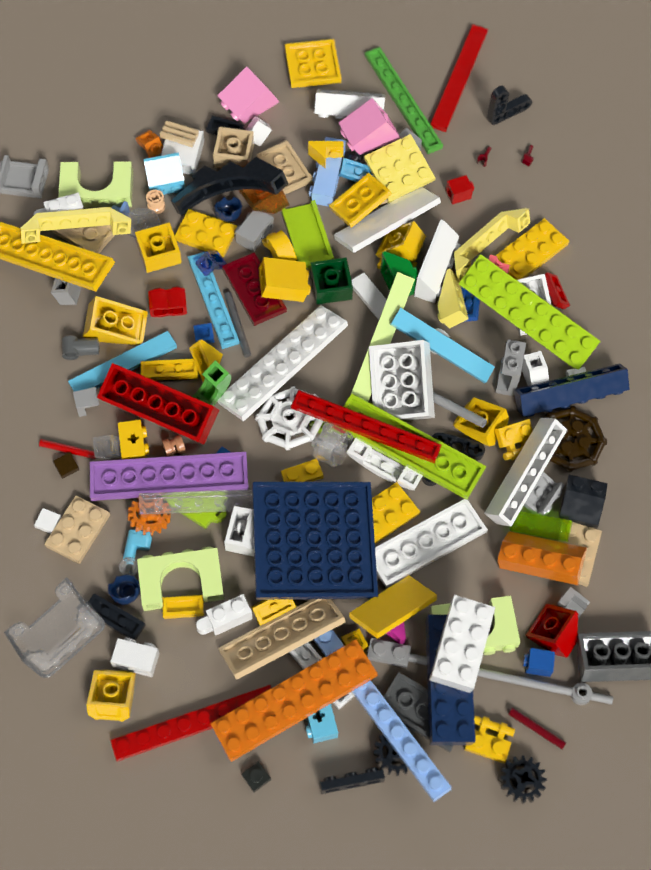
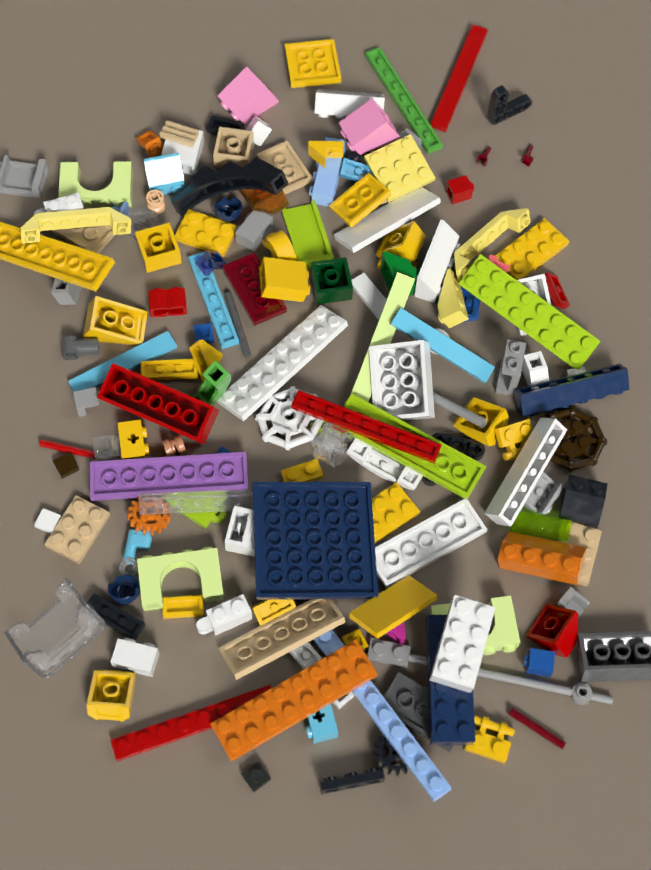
black gear [499,755,547,804] -> none

